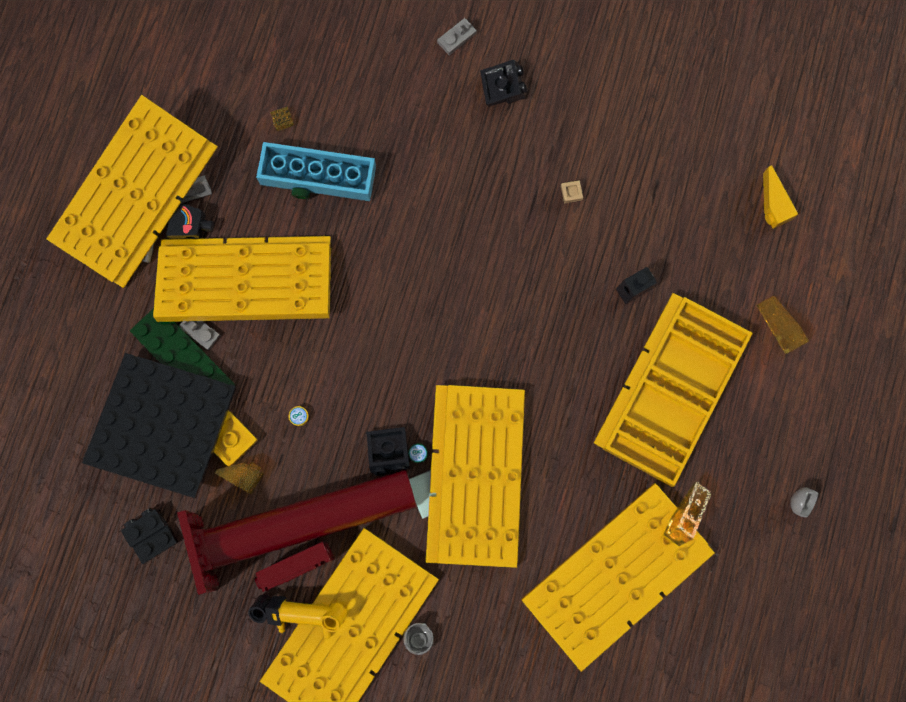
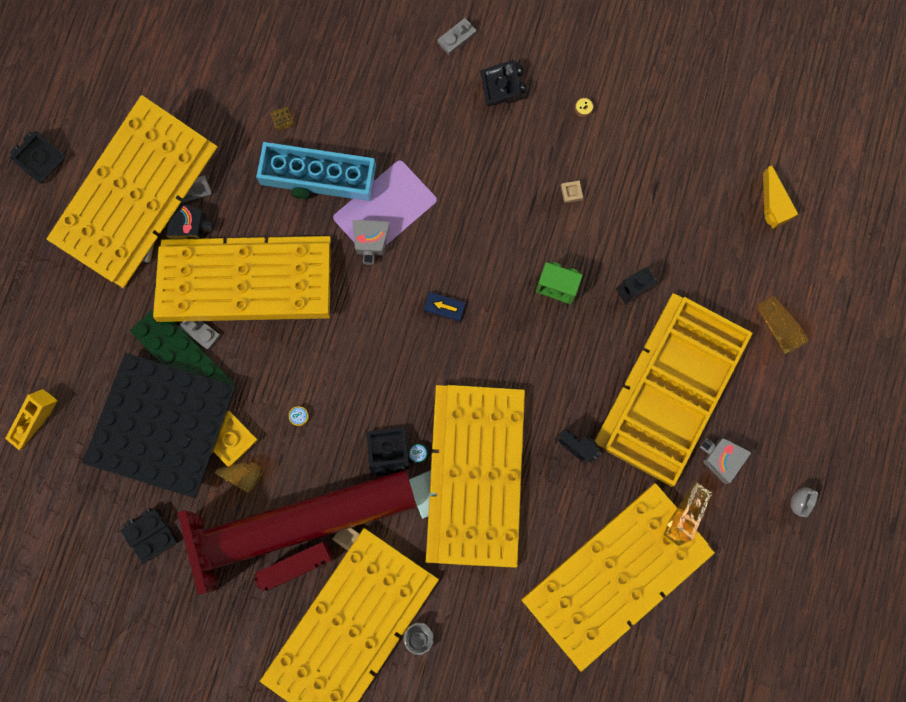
yellow piece [248,594,347,639] -> none
none -> yellow slope [5,389,58,450]
none -> black plate [9,130,66,184]
none -> tan plate [332,528,359,550]
none -> lavender sticker [333,161,437,245]
none -> light grey torso [353,220,390,265]
none -> dark blue tile [424,292,465,322]
none -> bright green brick [536,262,582,305]
none -> black plate [555,430,601,464]
none -> light yellow tile [575,98,594,117]
none -> light grey torso [699,438,751,484]

